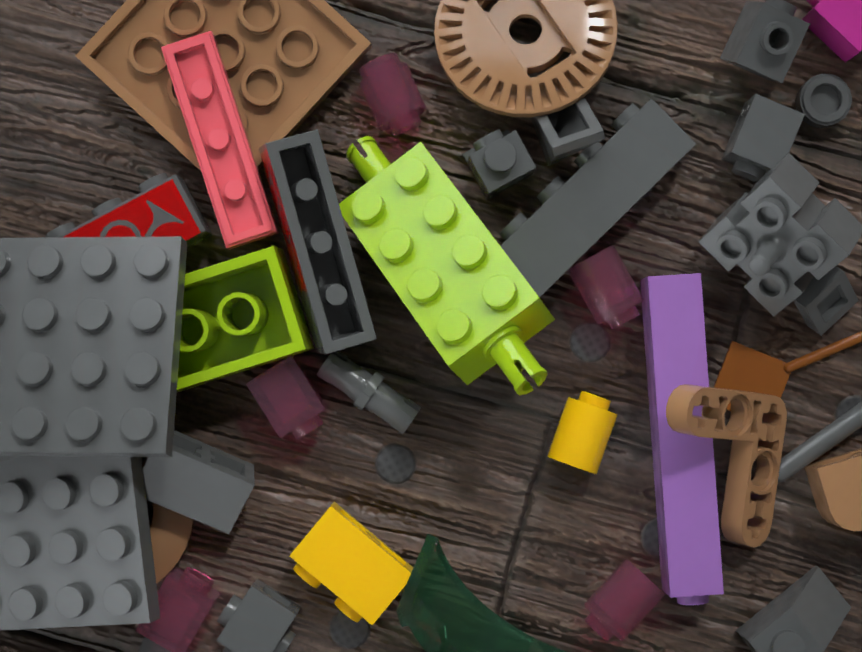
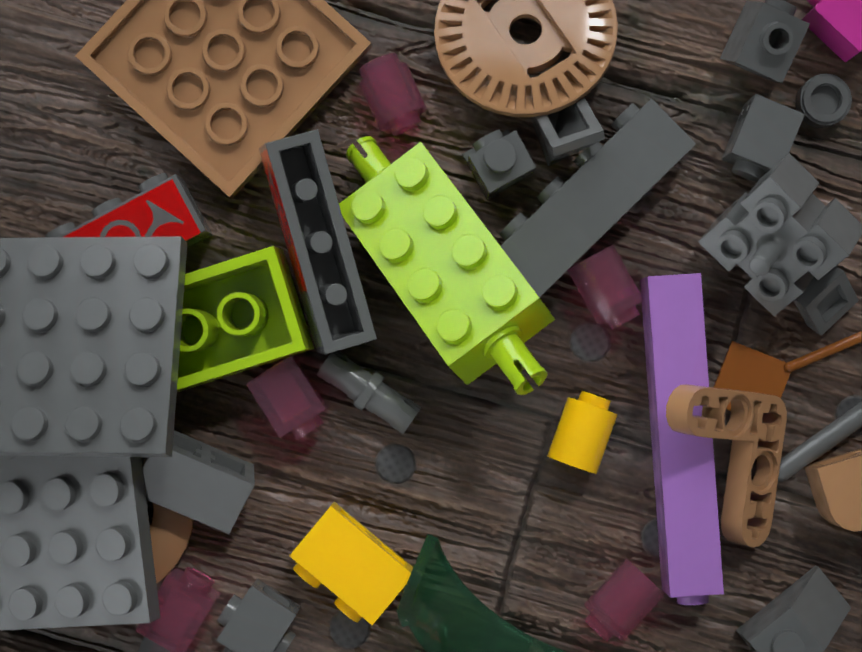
coral tile [161,31,279,250] -> none

